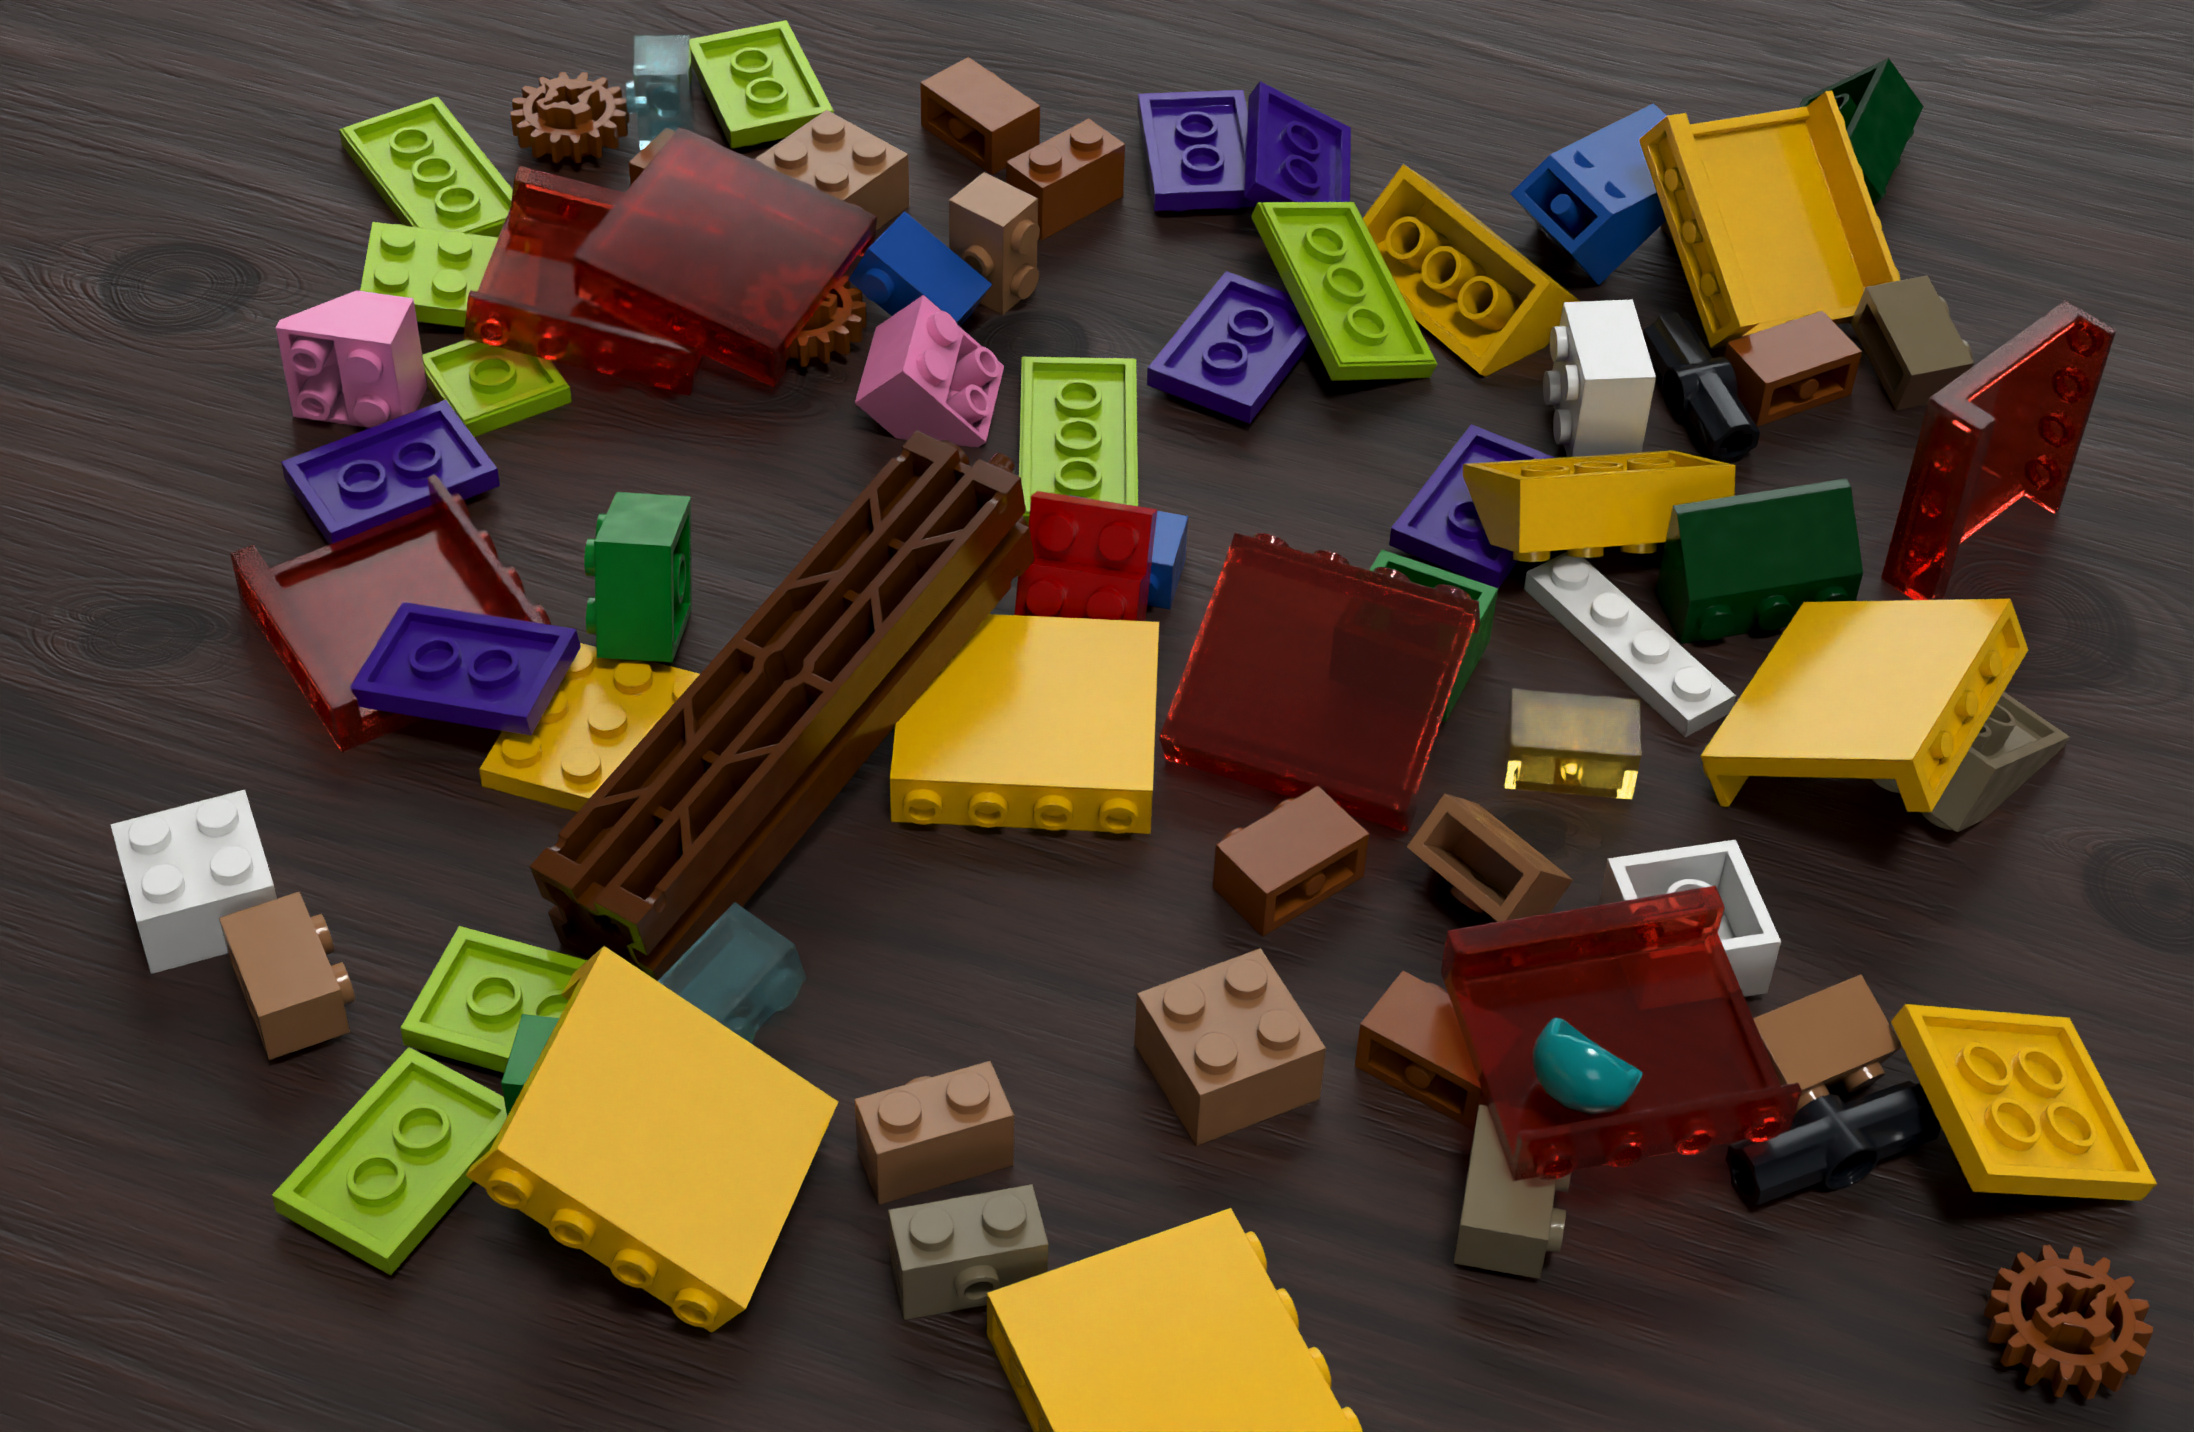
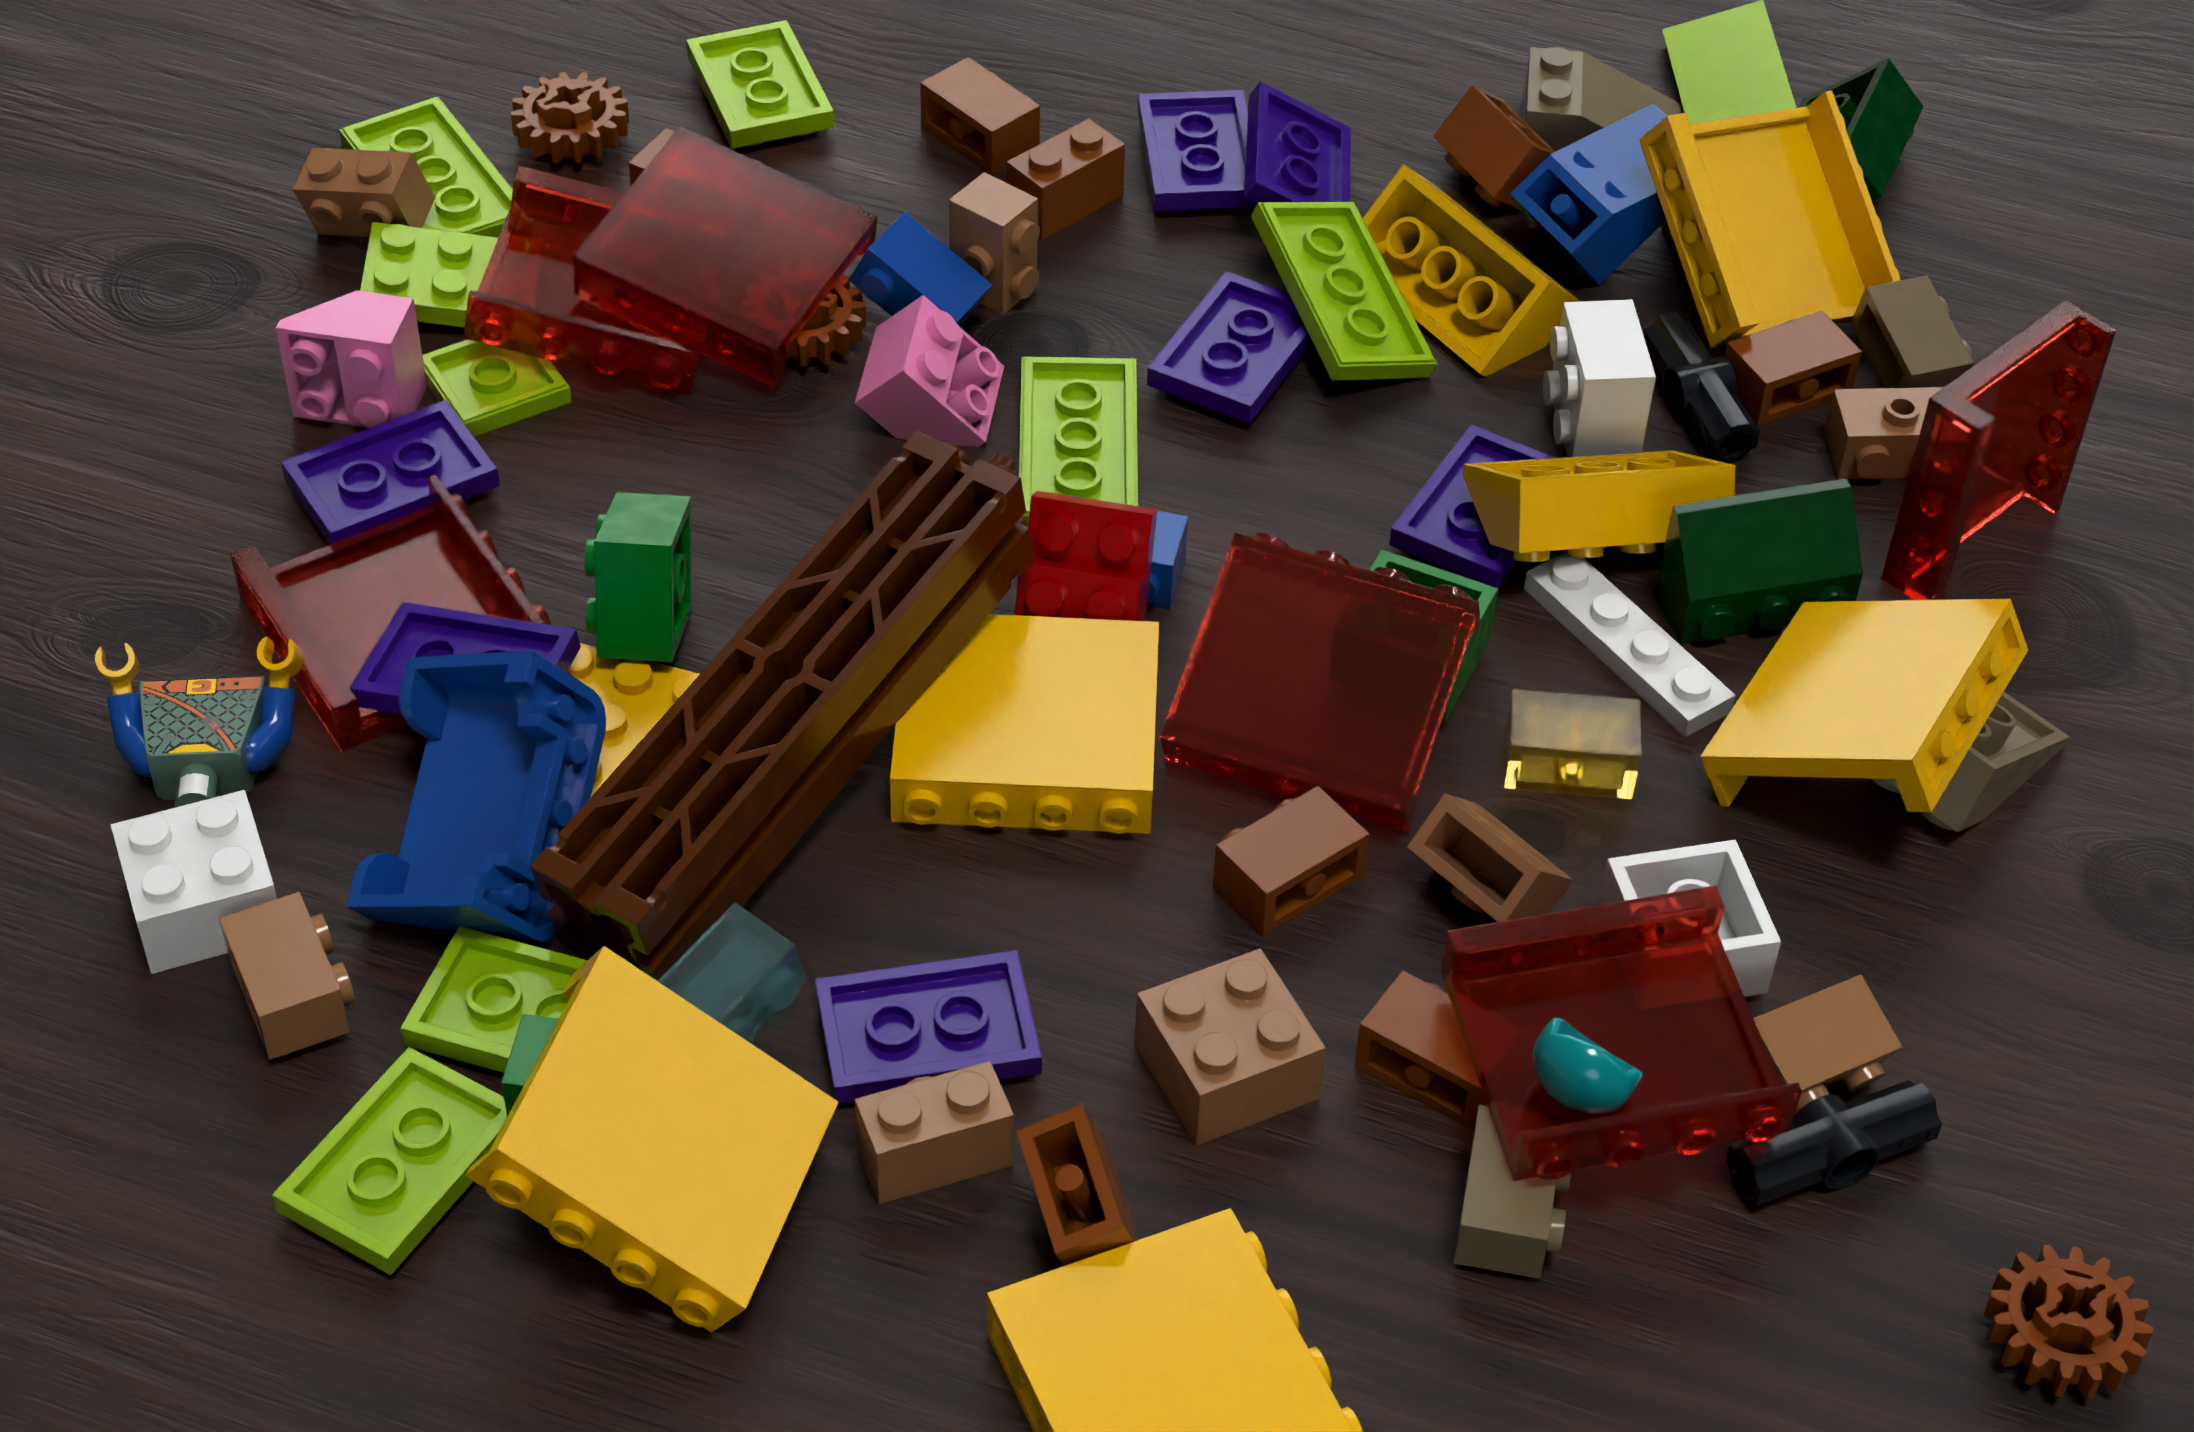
clear light blue brick [626,35,696,151] -> none
medium nougat brick [752,110,909,259] -> none
dark tan brick [888,1184,1048,1320] -> none
yellow plate [1891,1004,2157,1201] -> none
none -> torso [95,637,304,808]
none -> medium nougat brick [292,148,435,237]
none -> blue windscreen [346,651,607,942]
none -> dark purple plate [815,950,1042,1104]
none -> dark orange brick [1016,1104,1139,1266]
none -> dark orange brick [1433,85,1556,211]
none -> dark tan slope [1522,47,1682,151]
none -> lime tile [1662,0,1797,124]
none -> medium nougat brick [1824,387,1965,480]

